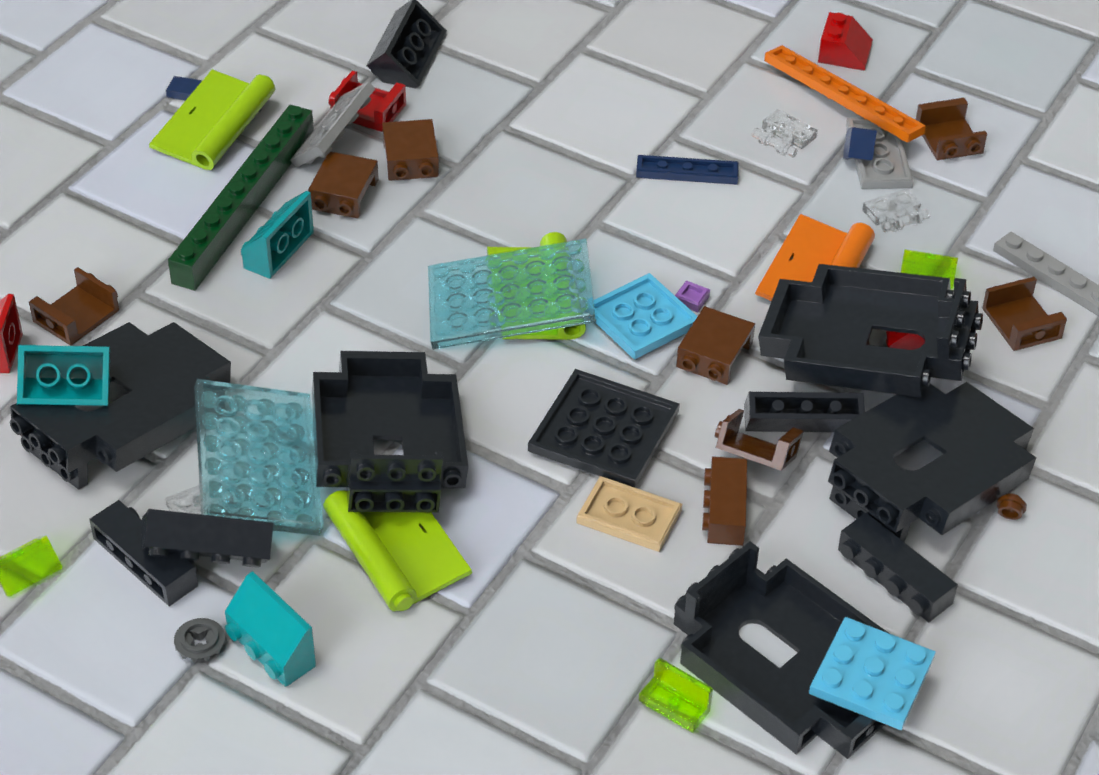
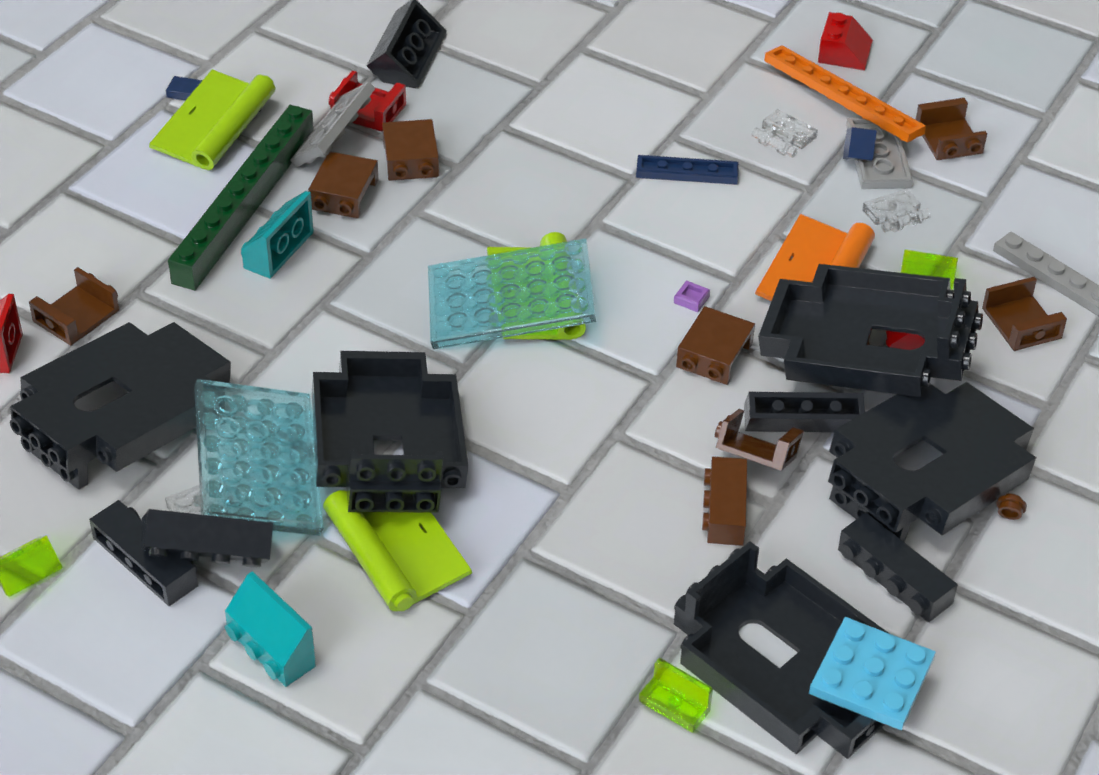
teal slope [17,345,111,406] -> none
dark grey gear [174,618,225,663] -> none
black plate [528,369,680,488] -> none
tan tile [576,476,682,552] -> none
medium azure plate [585,273,698,360] -> none

